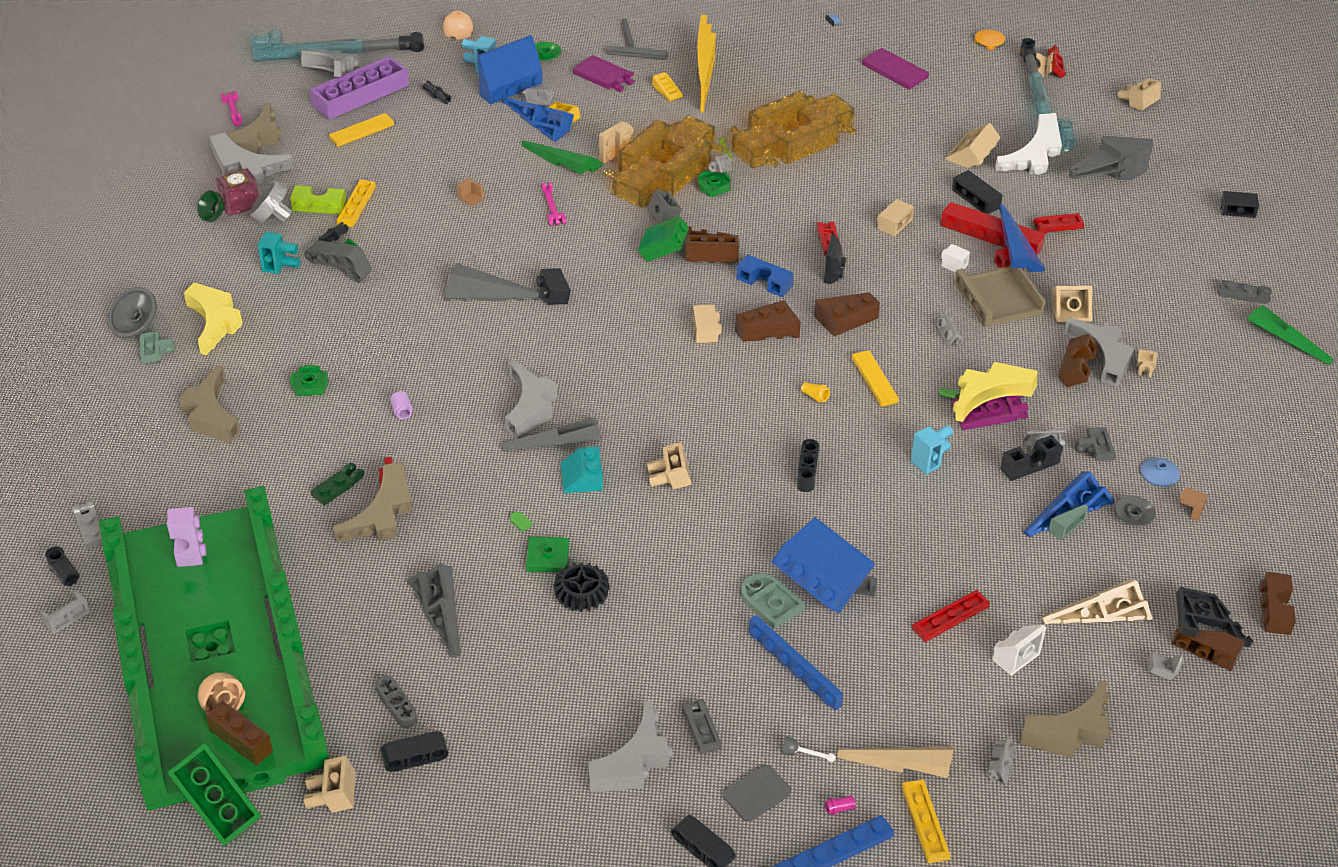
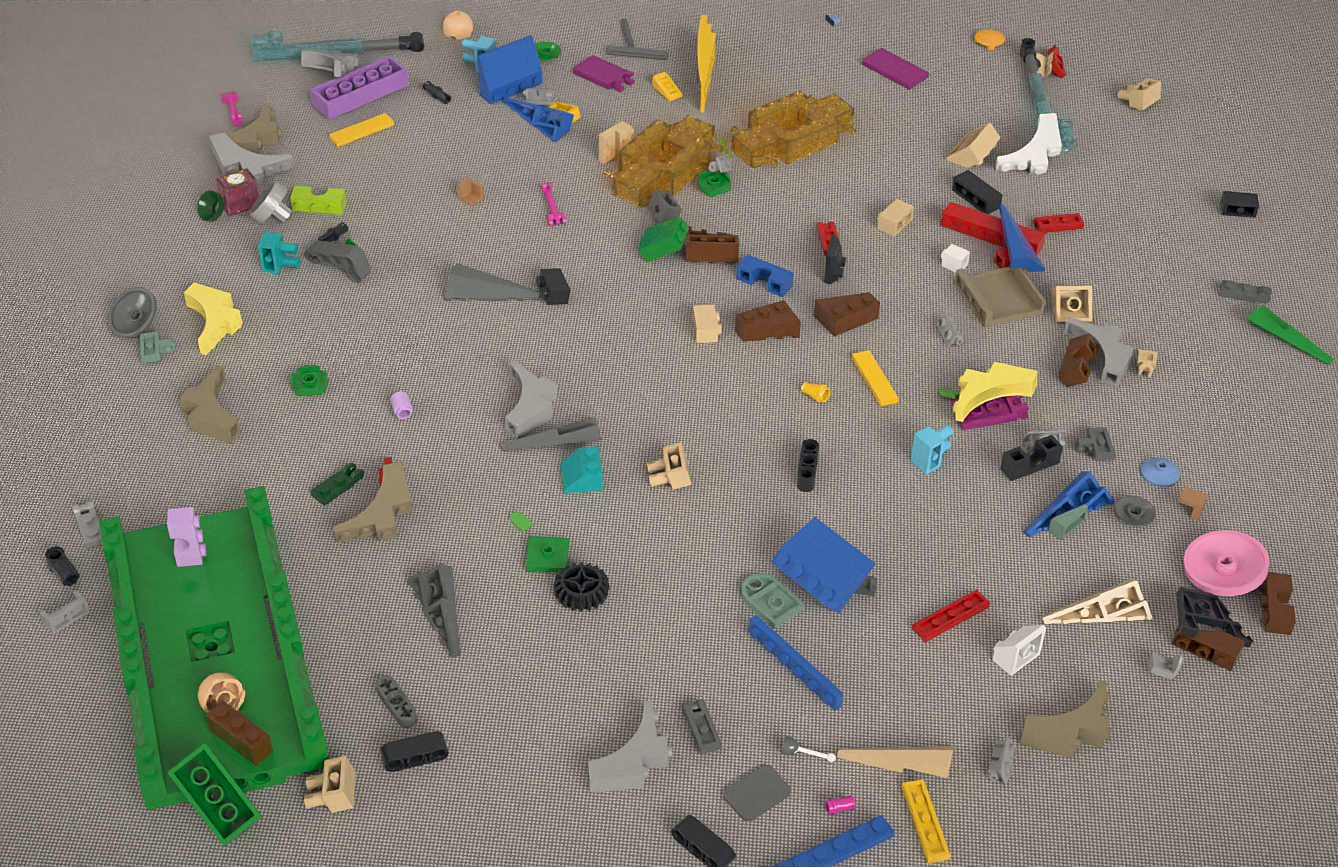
yellow tile [337,179,376,227] -> none
green wedge [522,140,603,175] -> none
dark grey slope [1068,136,1153,180] -> none
none -> bright pink dish [1184,530,1269,596]

